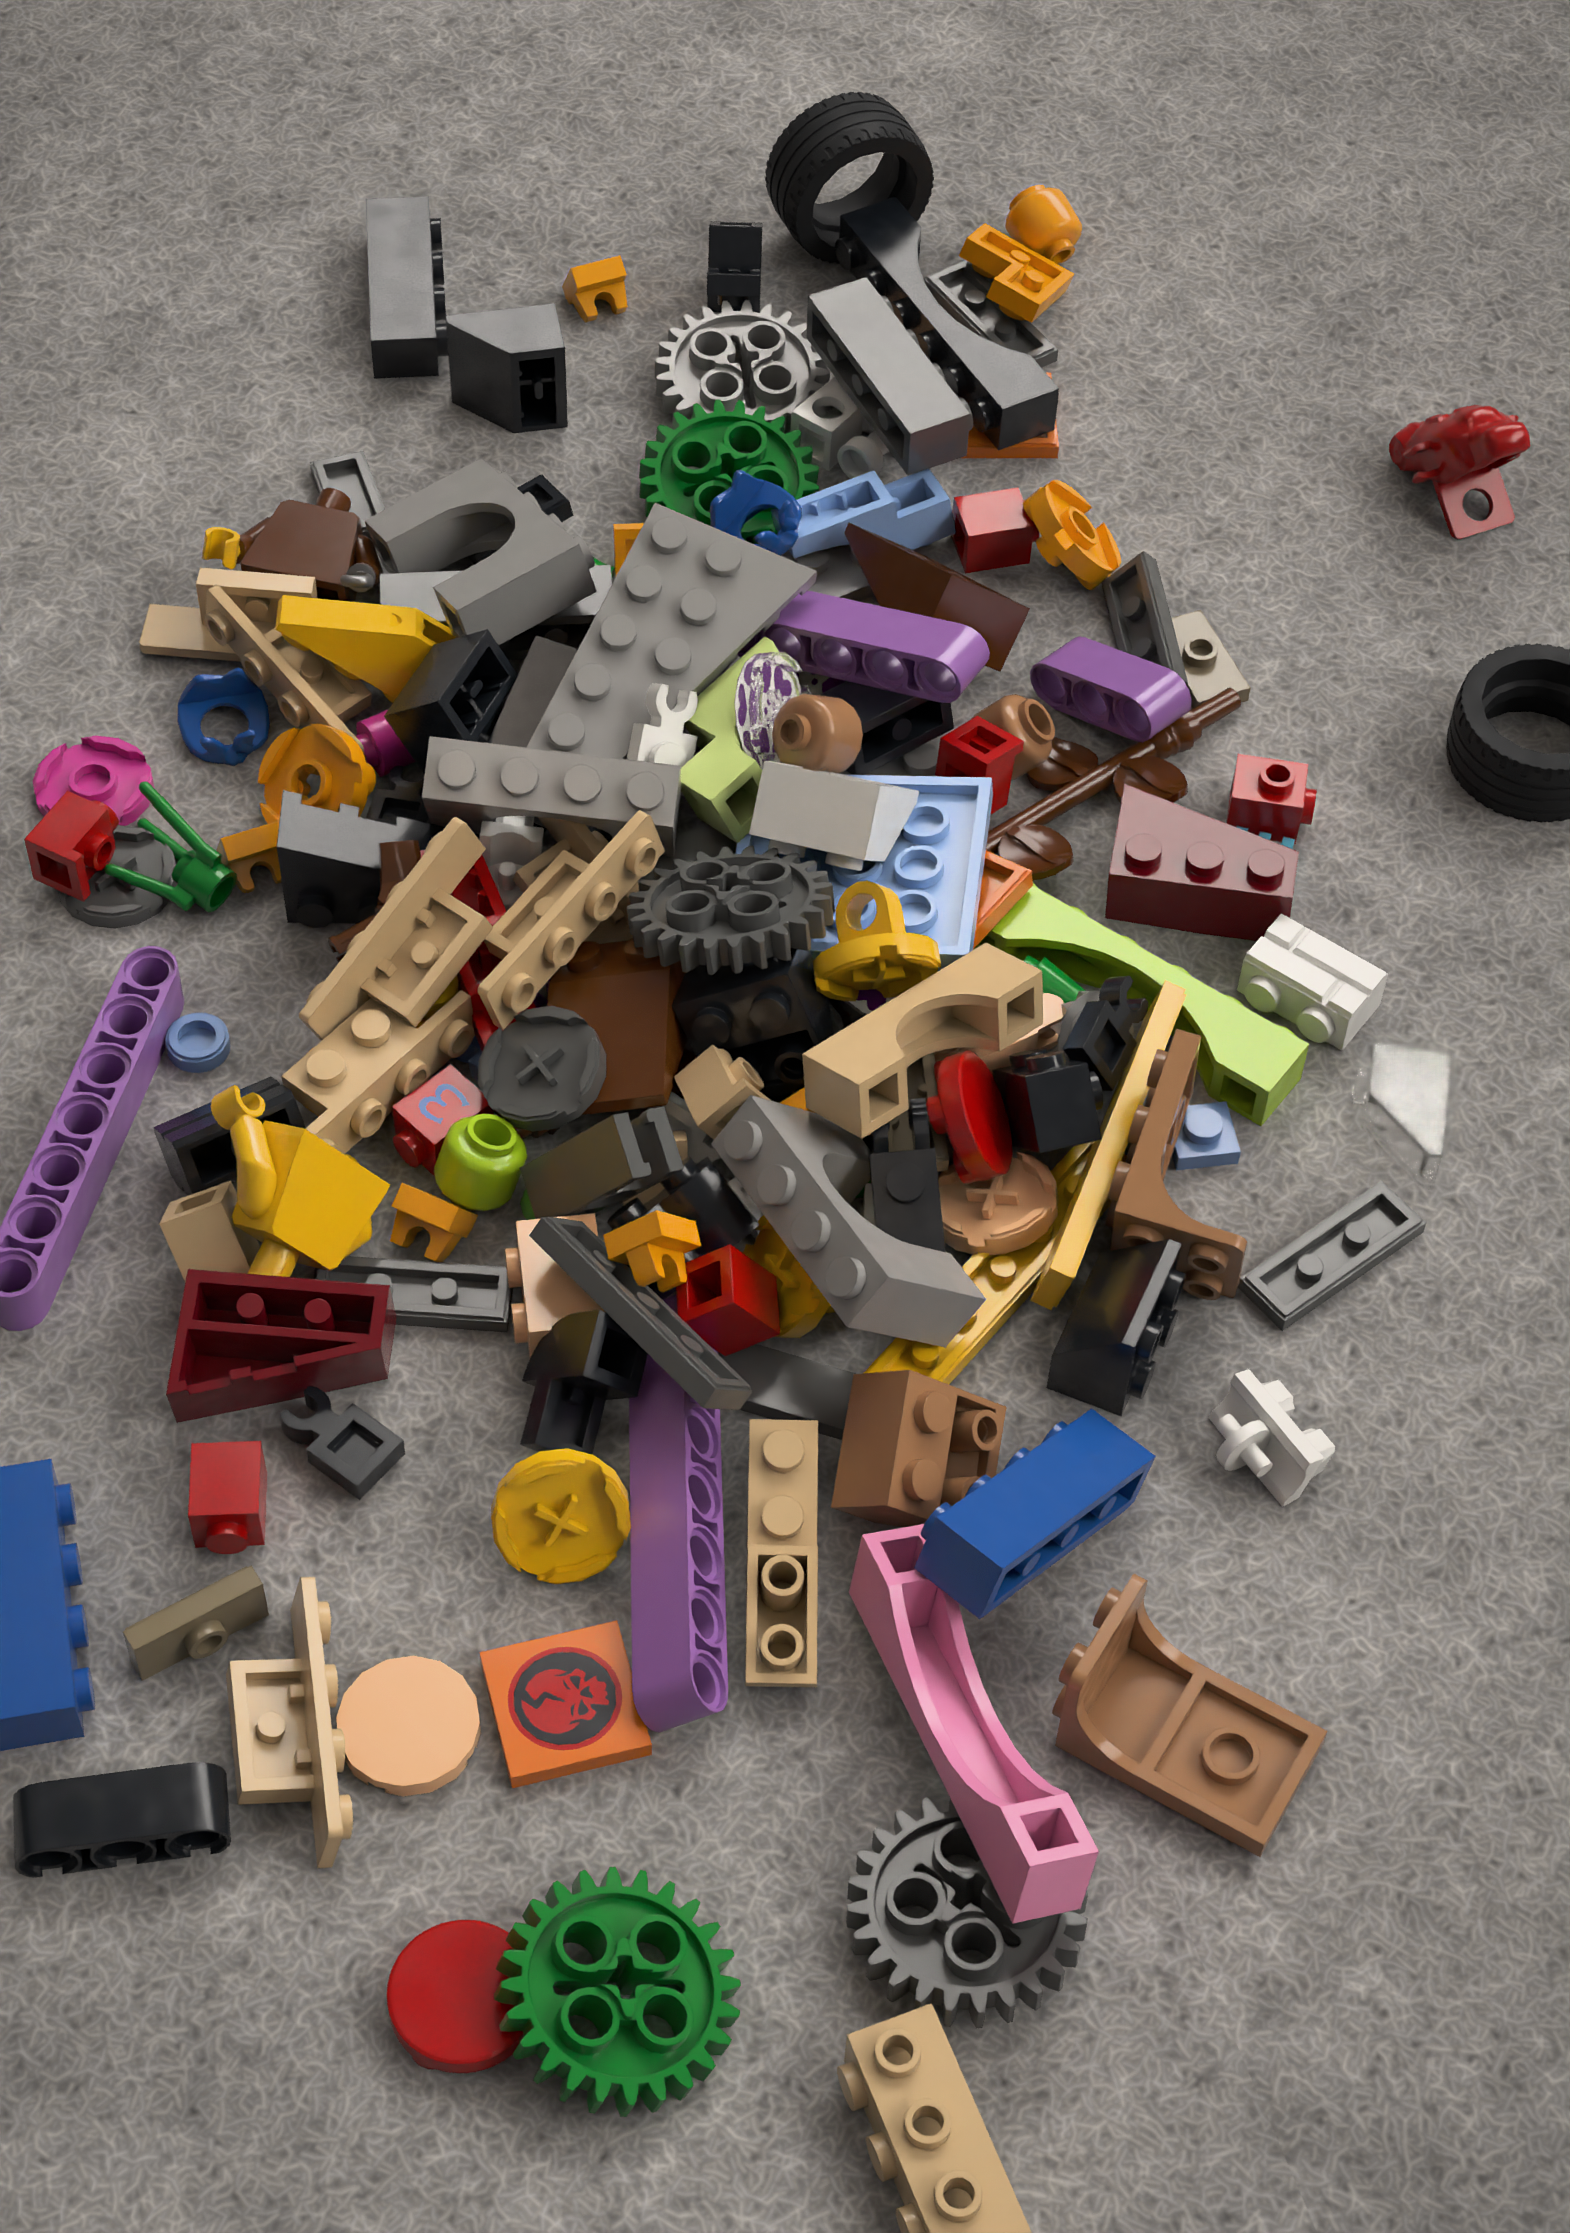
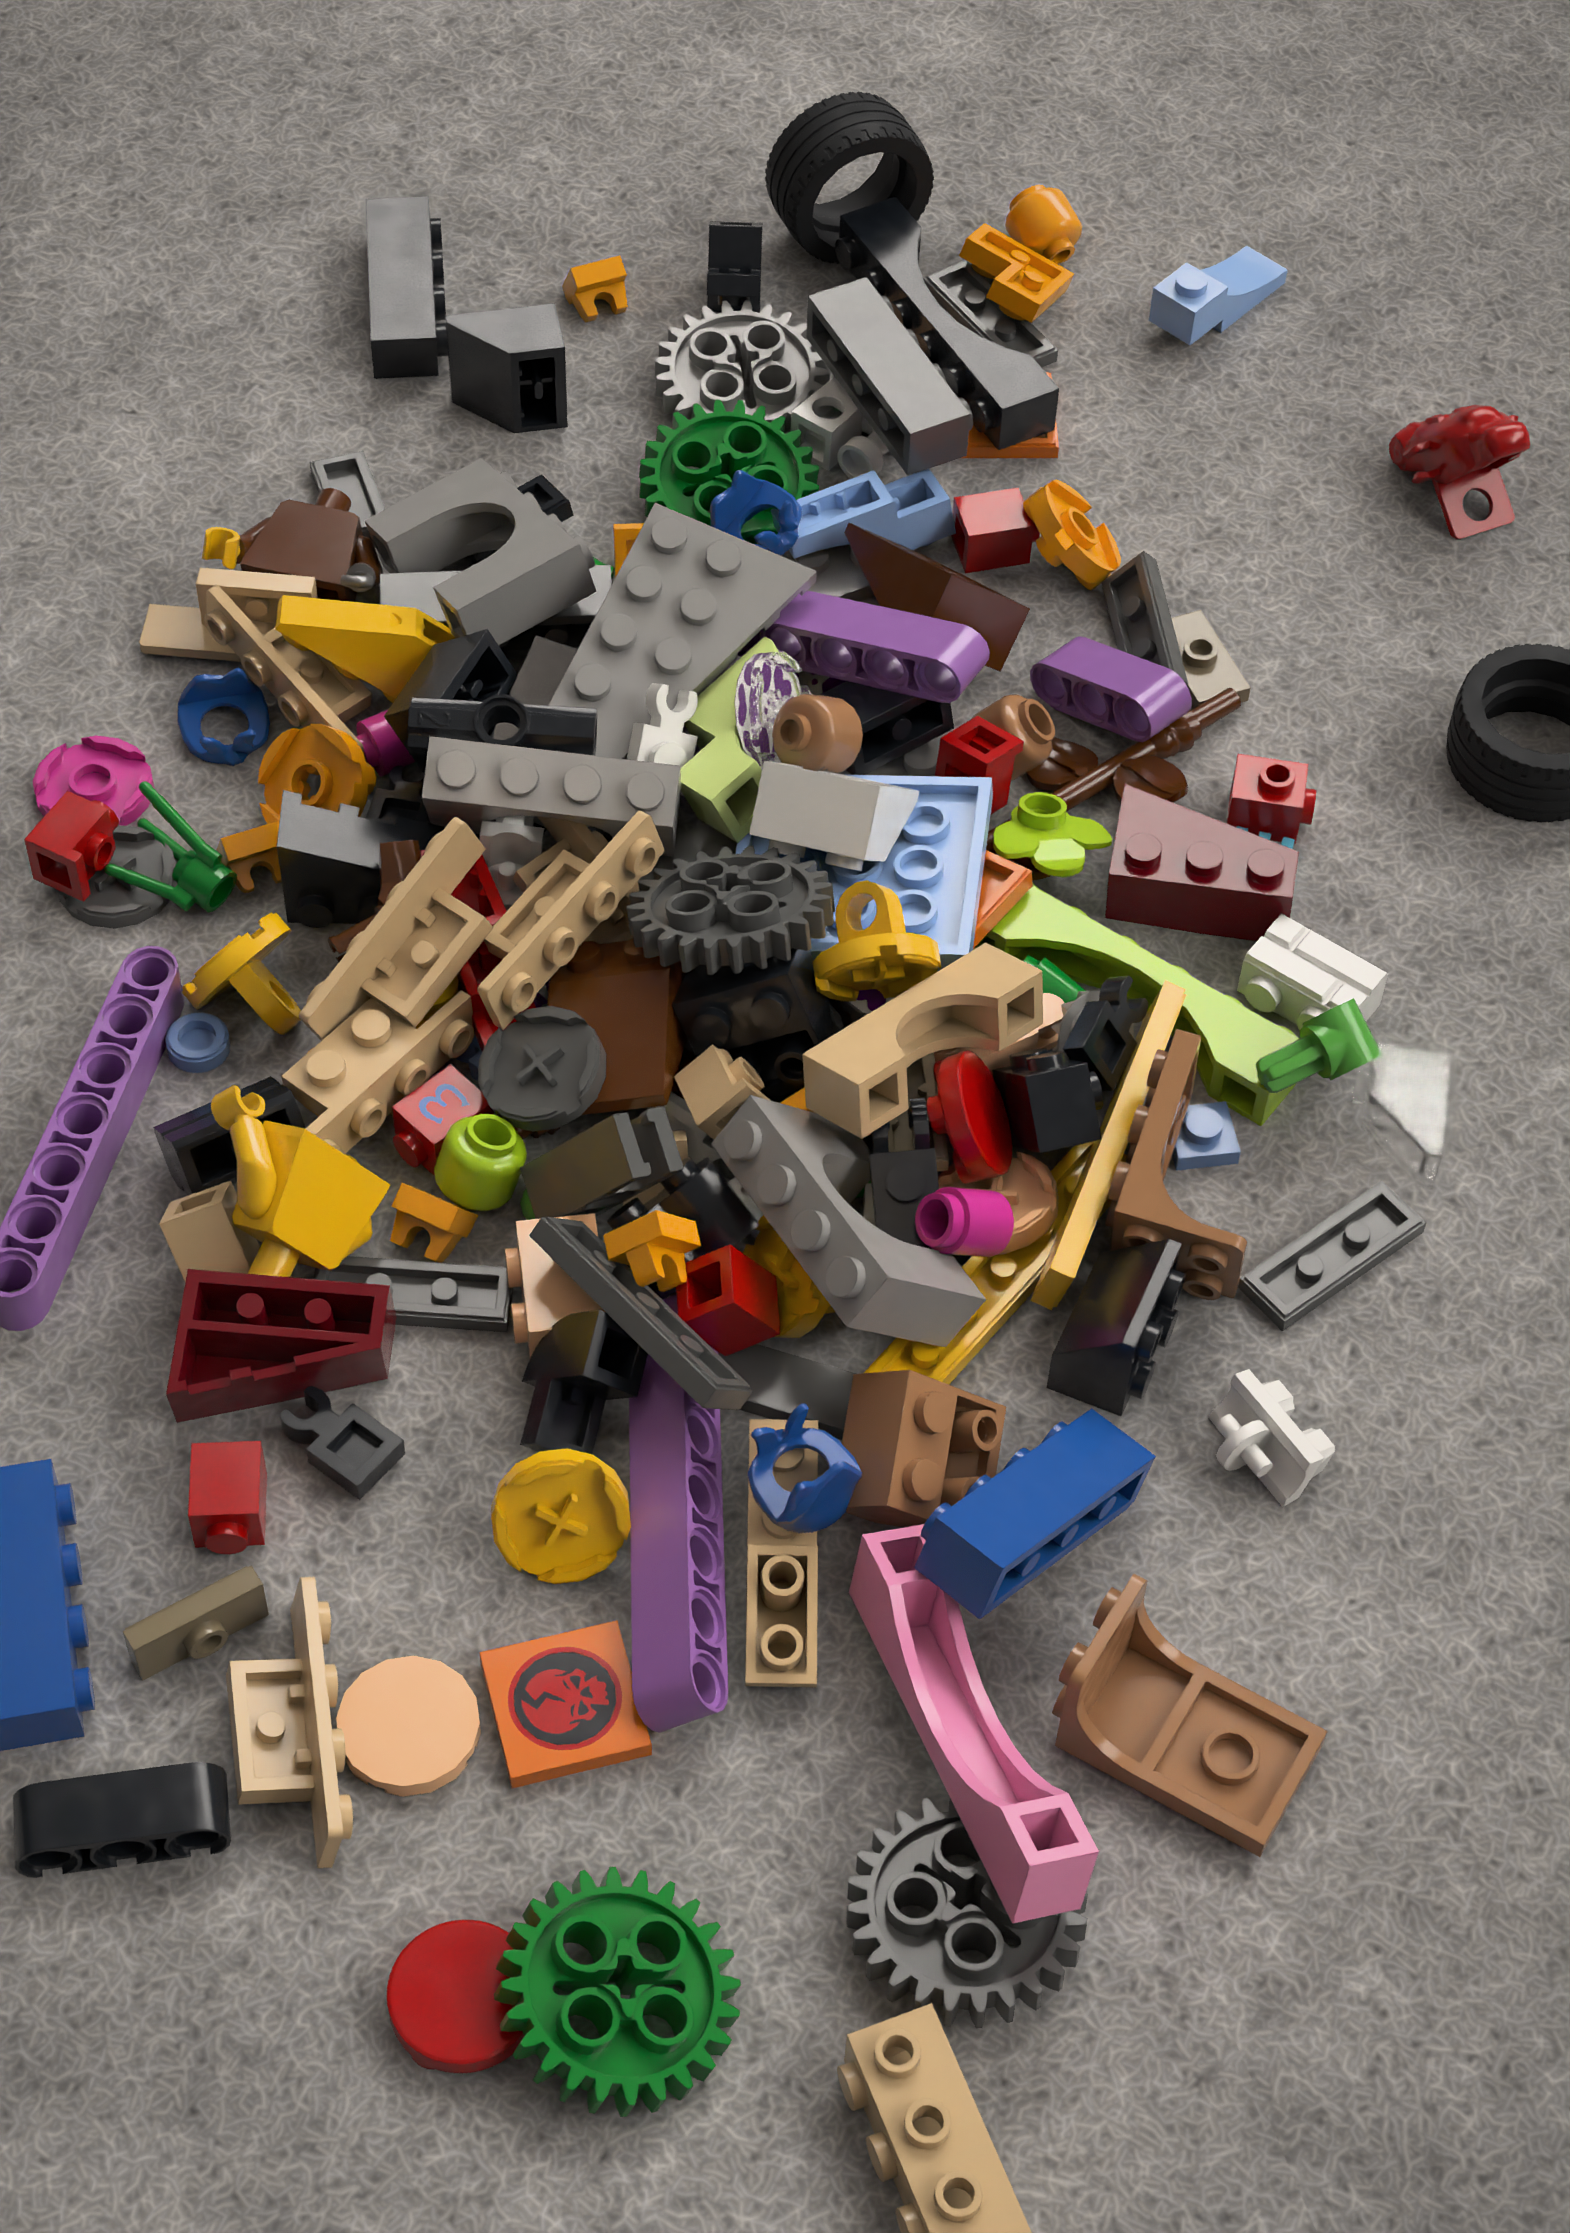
none -> yellow tile [182,912,301,1035]
none -> black piece [408,694,598,756]
none -> blue piece [748,1403,862,1533]
none -> dark pink brick [915,1187,1014,1257]
none -> lime plate [993,792,1112,877]
none -> light blue slope [1149,246,1288,345]
none -> bright green axle [1255,998,1382,1093]

